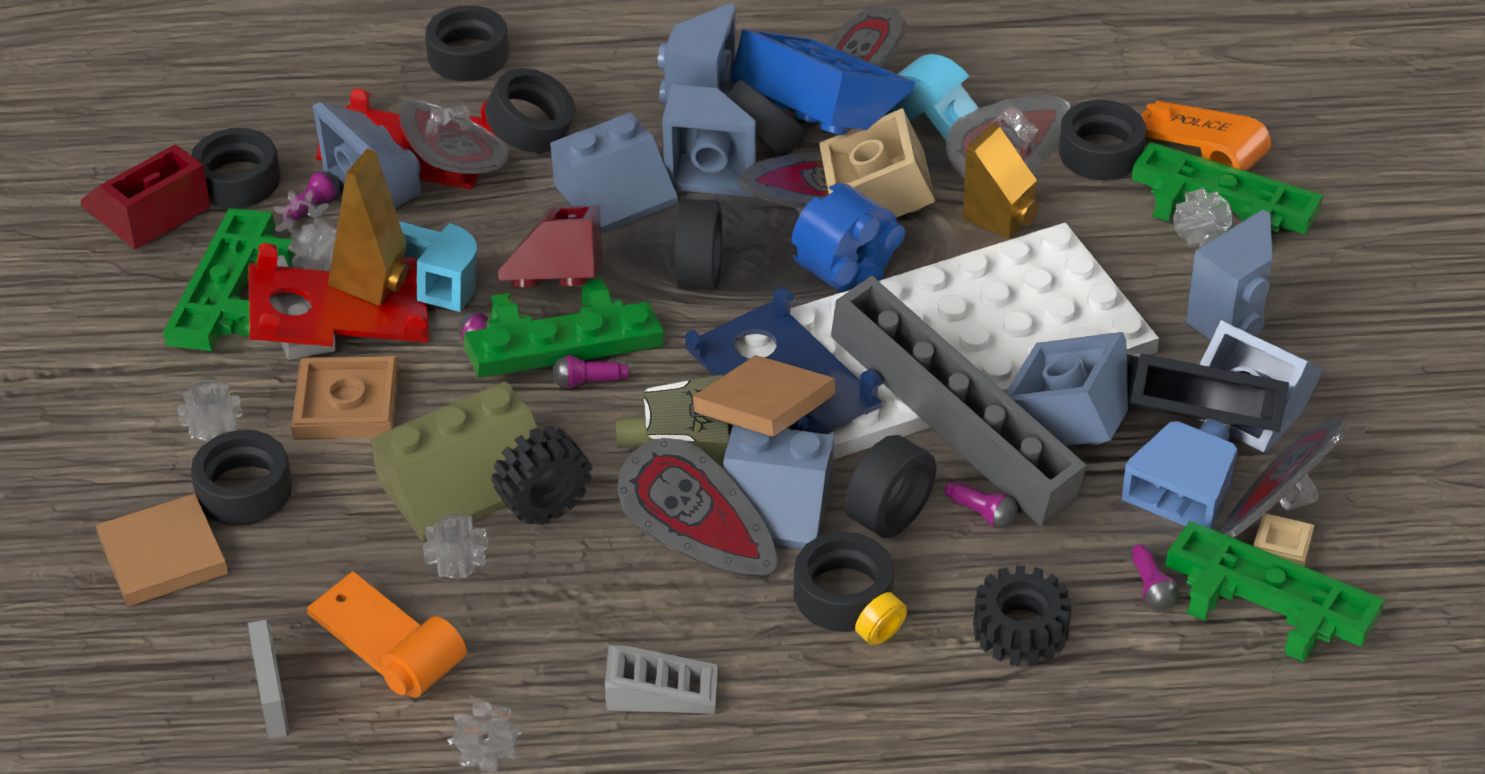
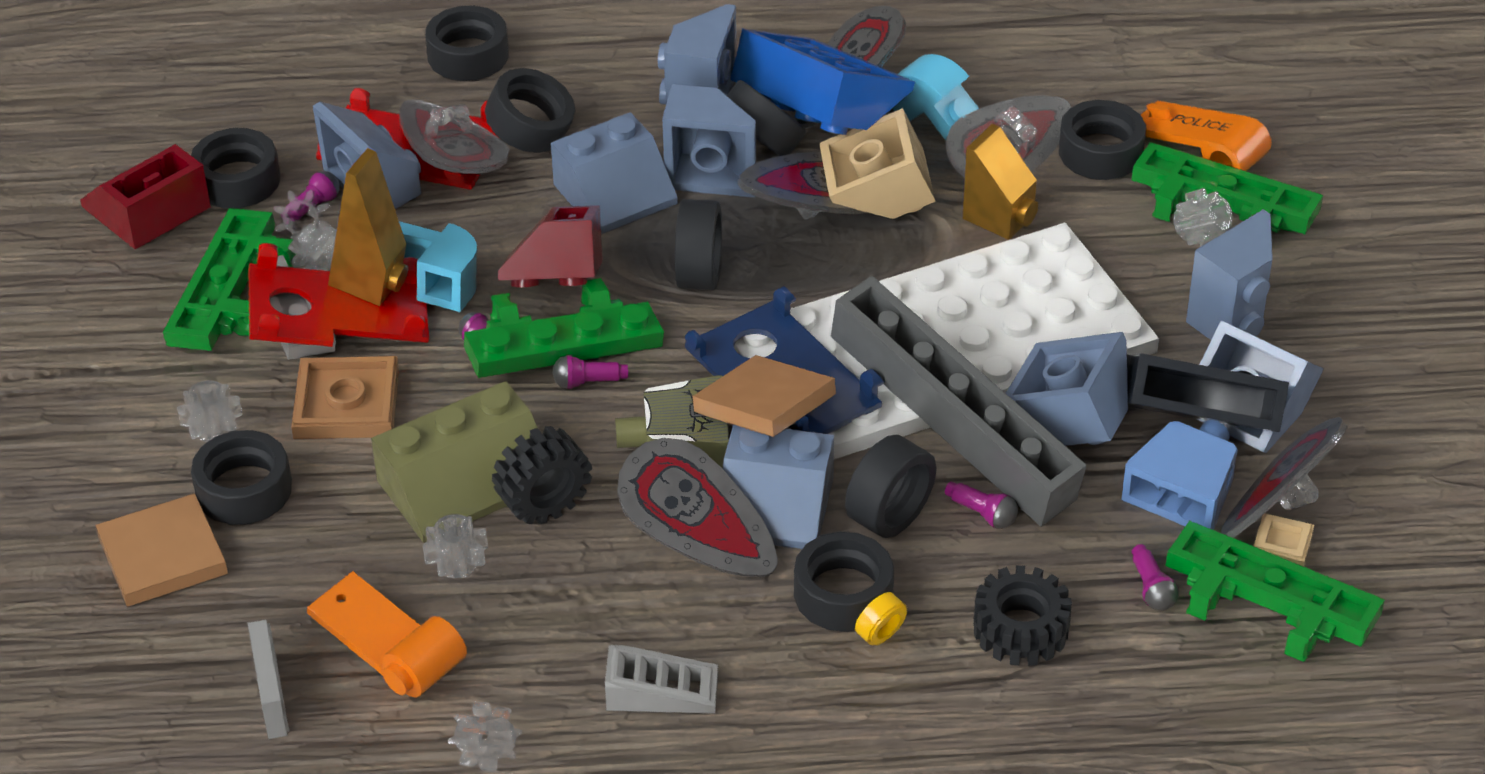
blue brick [791,183,905,293] -> none

